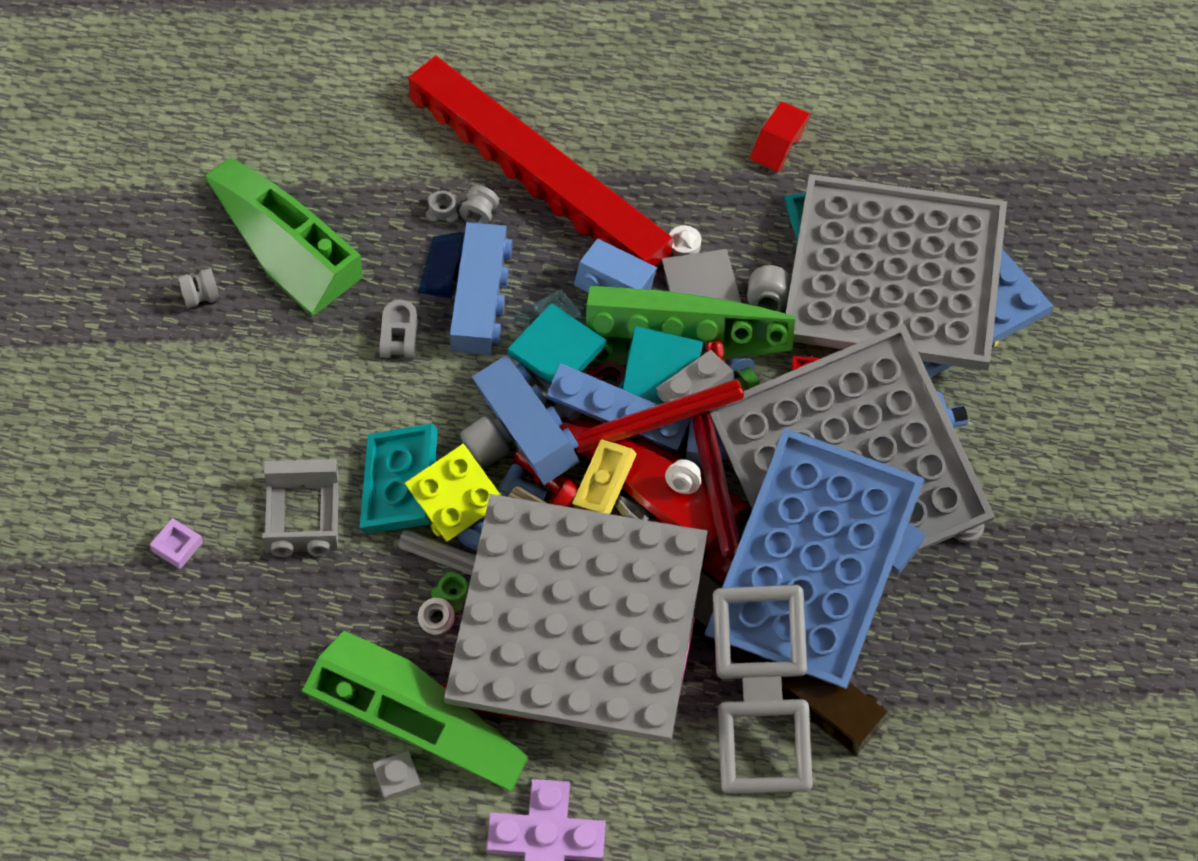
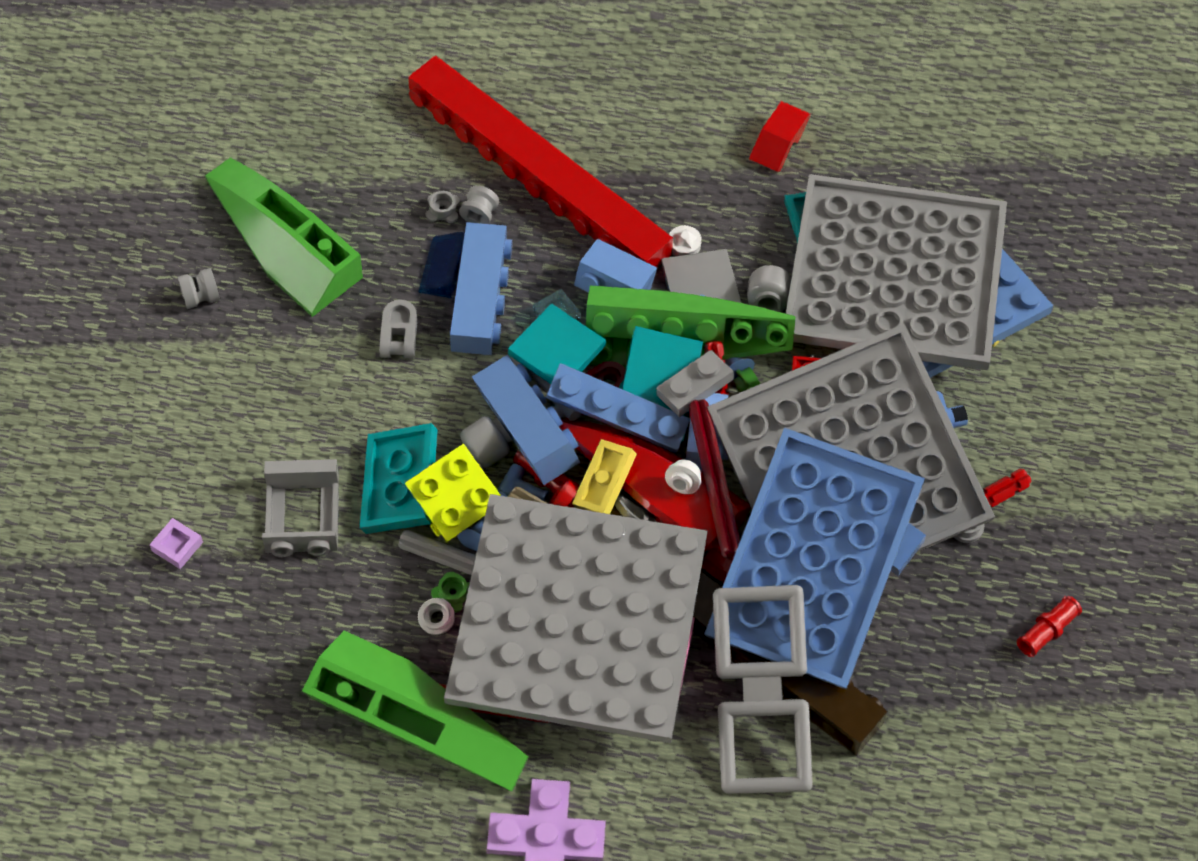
light grey plate [372,751,421,801] -> none
red axle [572,379,744,453] -> none
none -> red axle [983,469,1031,507]
none -> red pin [1016,596,1082,657]

